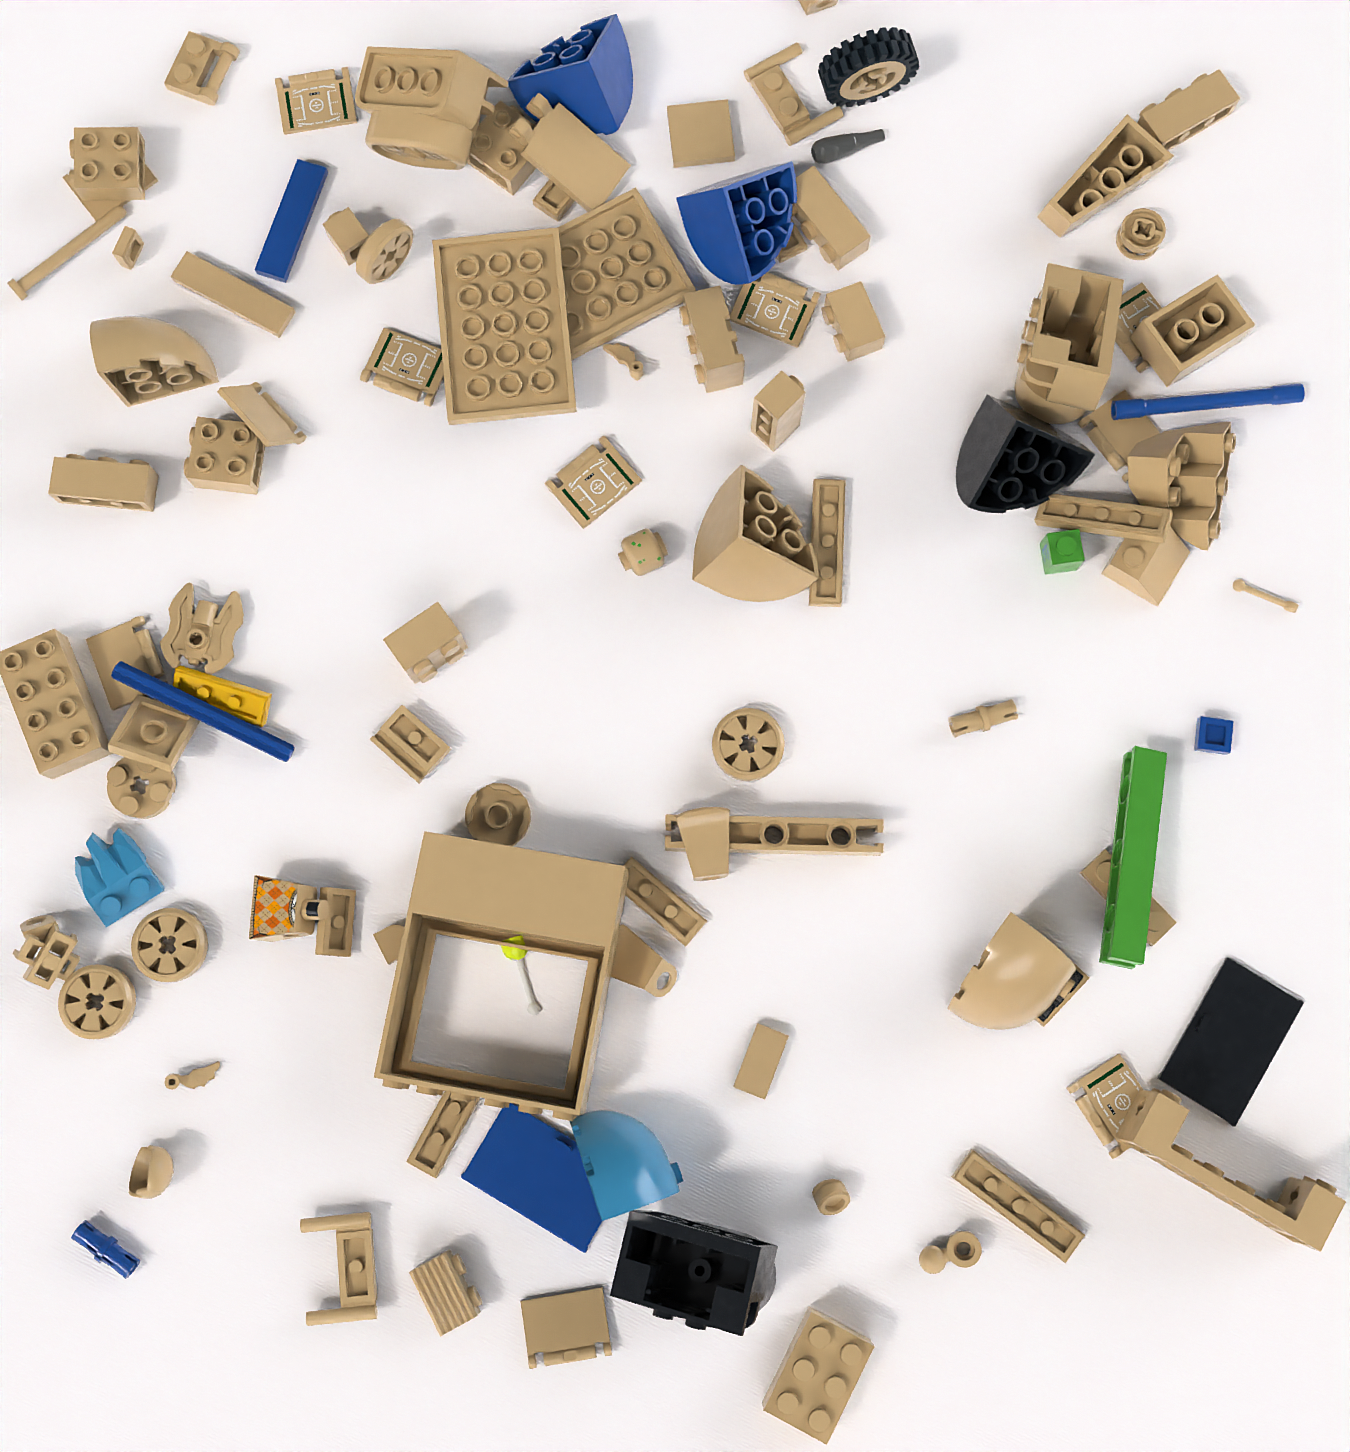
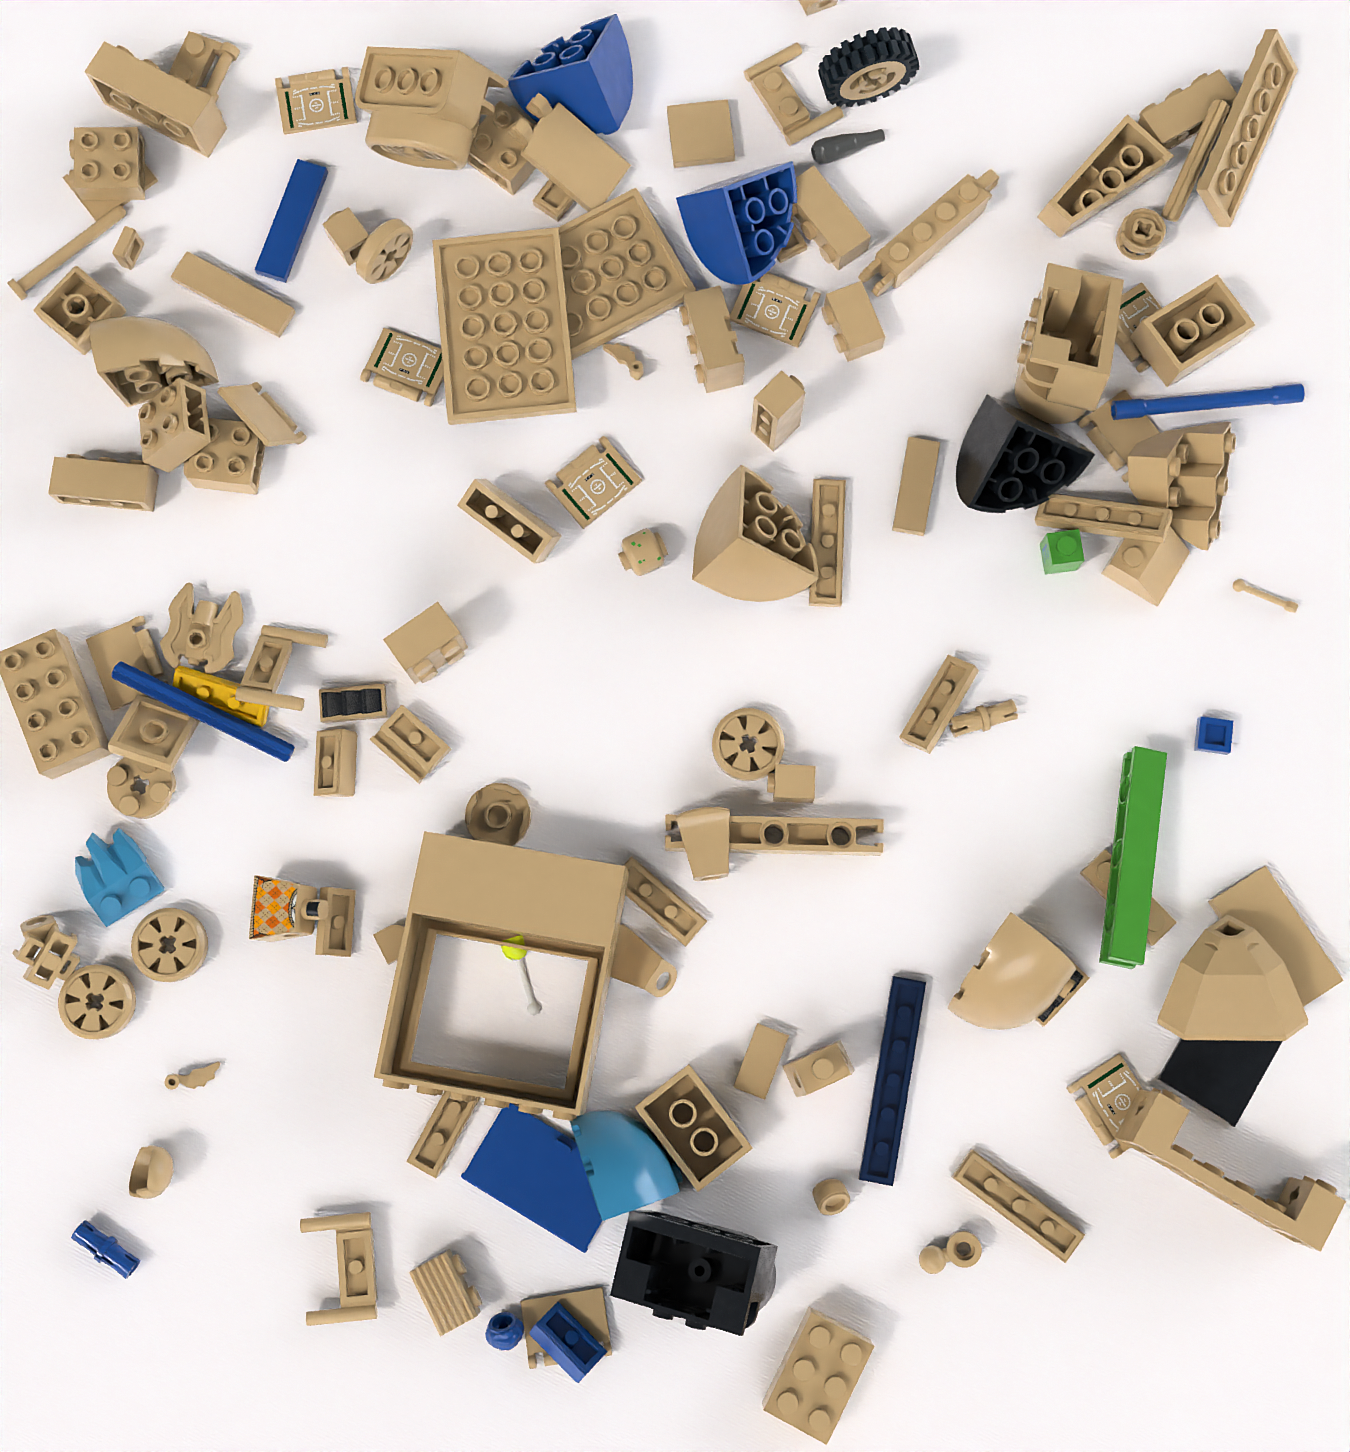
none -> tan brick [33,266,126,355]
none -> tan brick [84,41,227,158]
none -> tan brick [138,378,210,473]
none -> tan plate [235,625,328,711]
none -> tan slope [313,729,358,797]
none -> tile [319,684,388,723]
none -> tan brick [457,479,562,564]
none -> blue piece [485,1312,524,1351]
none -> blue slope [529,1302,607,1383]
none -> tan brick [634,1064,753,1192]
none -> tan brick [767,764,816,803]
none -> tan torso [782,1039,855,1097]
none -> tan hinge [858,169,1000,297]
none -> dark blue tile [858,976,926,1186]
none -> tan tile [892,437,940,536]
none -> tan plate [899,654,979,754]
none -> tan brick [1157,914,1309,1041]
none -> tan axle [1161,99,1230,222]
none -> tan plate [1196,29,1298,227]
none -> tan tile [1208,866,1344,1007]

